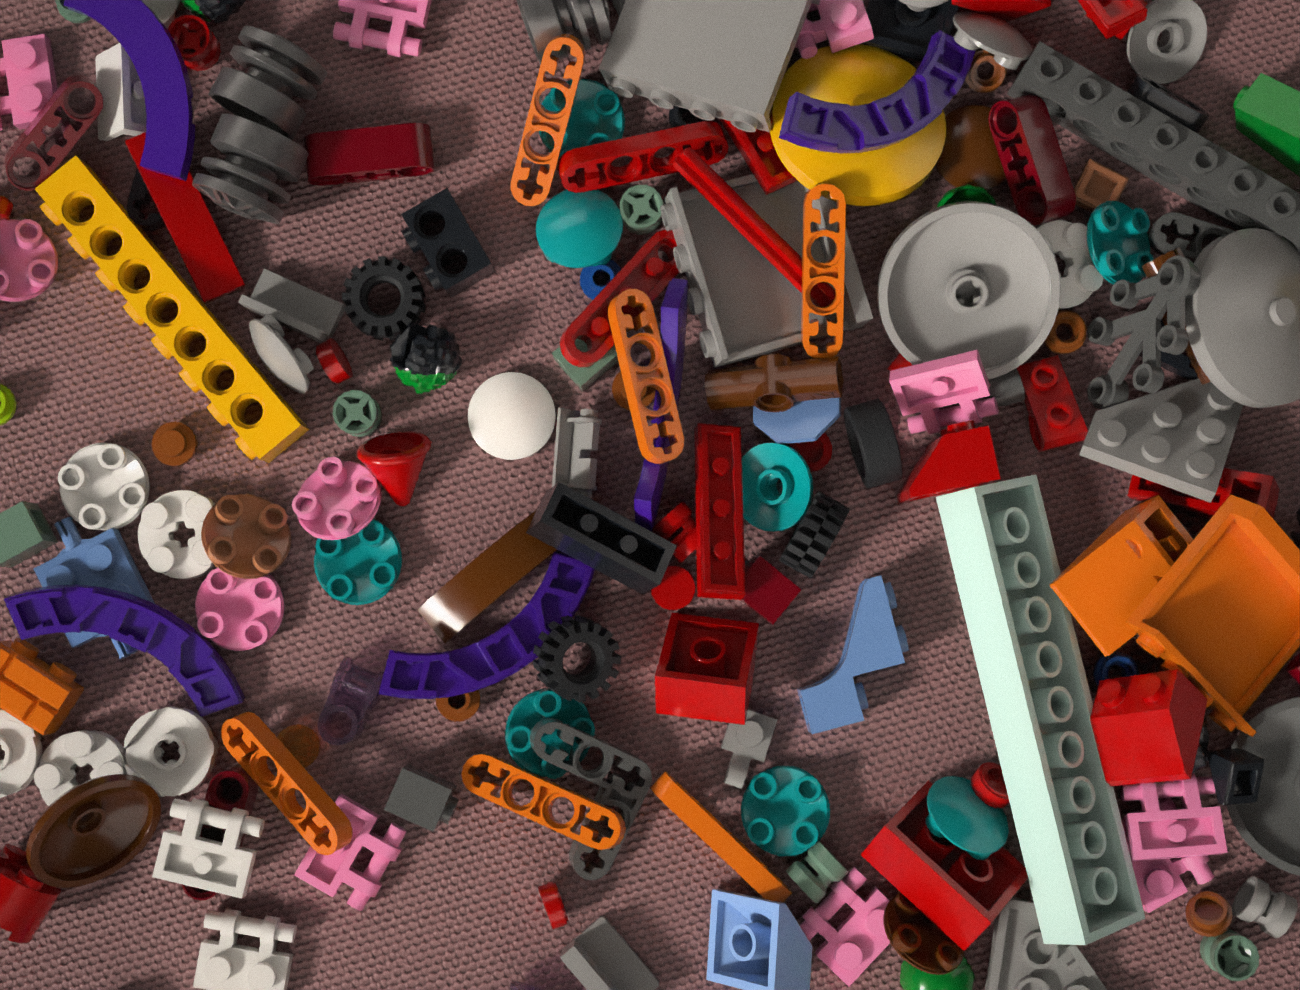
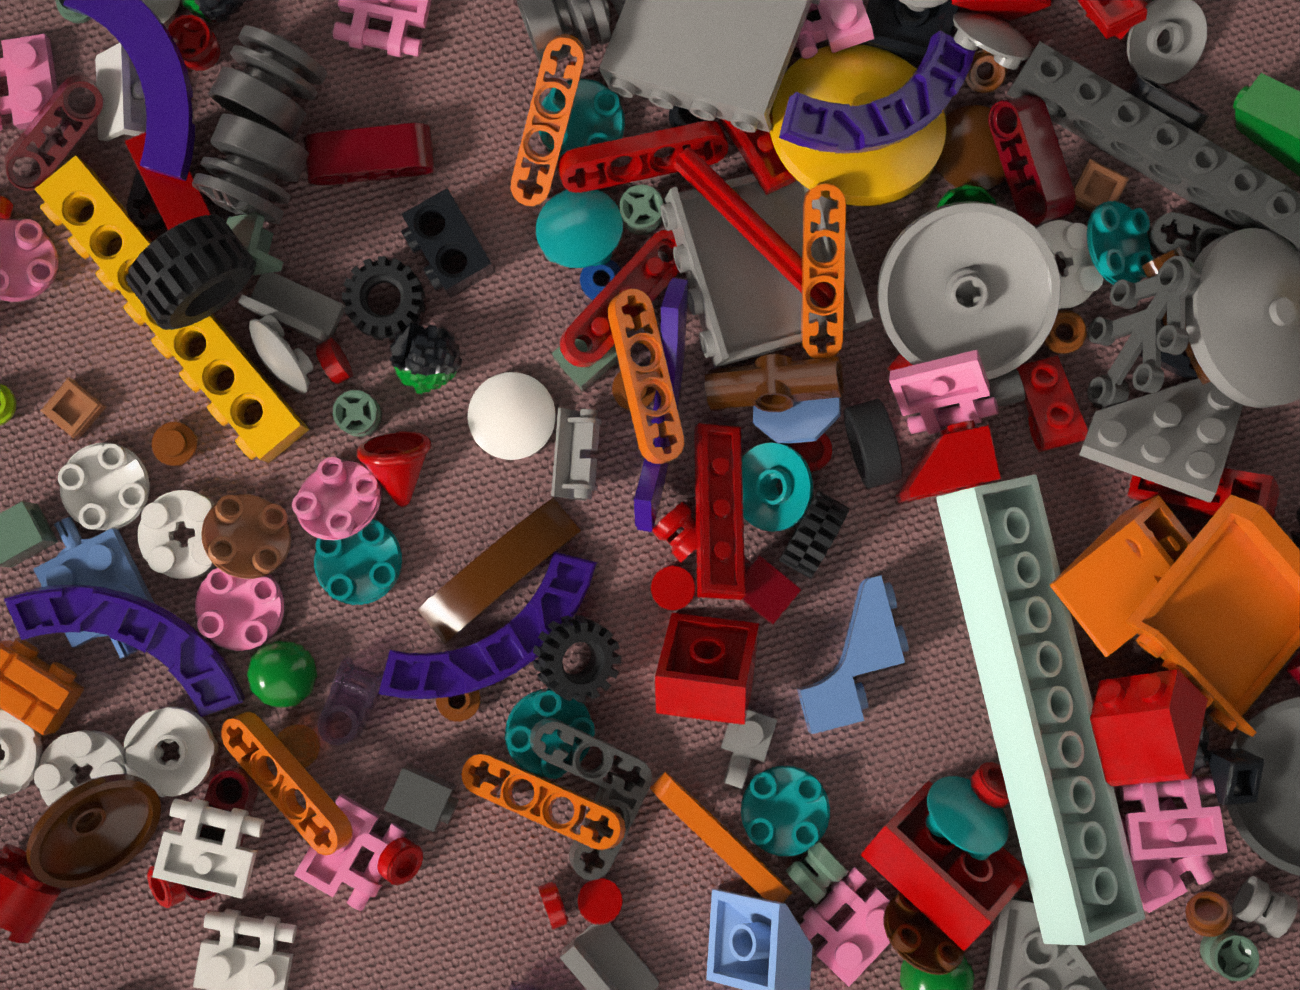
black brick [526,482,677,594] -> none
blue plate [1093,651,1139,687] -> none
none -> nougat tile [40,377,107,440]
none -> black tyre [126,214,256,330]
none -> red tile [147,865,186,908]
none -> sand green panel [227,212,284,275]
none -> green hair [247,641,317,708]
none -> red tile [377,837,423,885]
none -> red tile [577,878,623,925]

